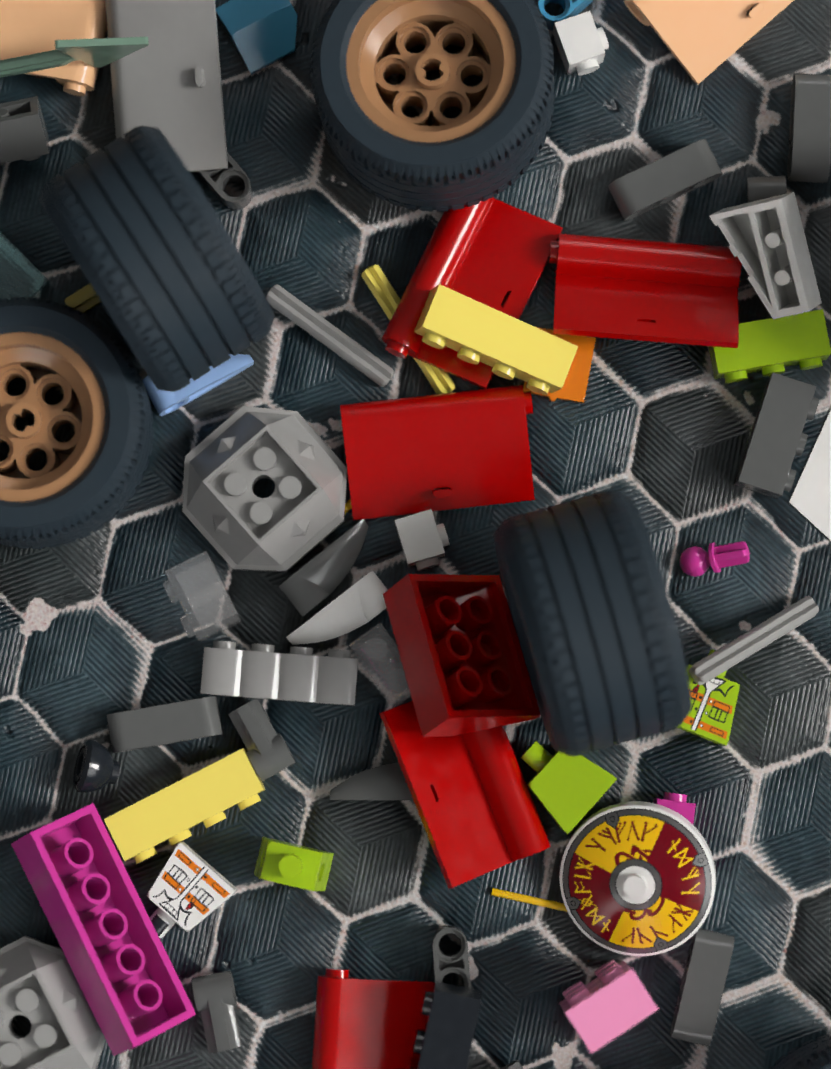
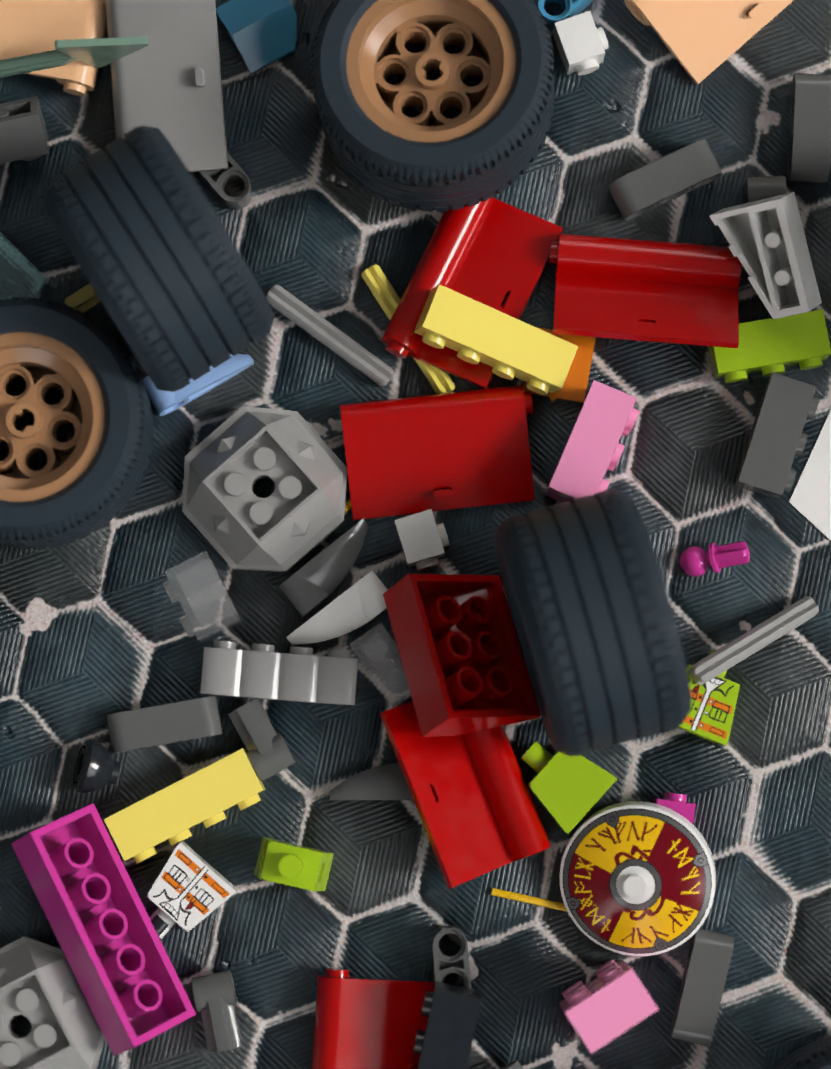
none -> bright pink brick [545,380,640,503]

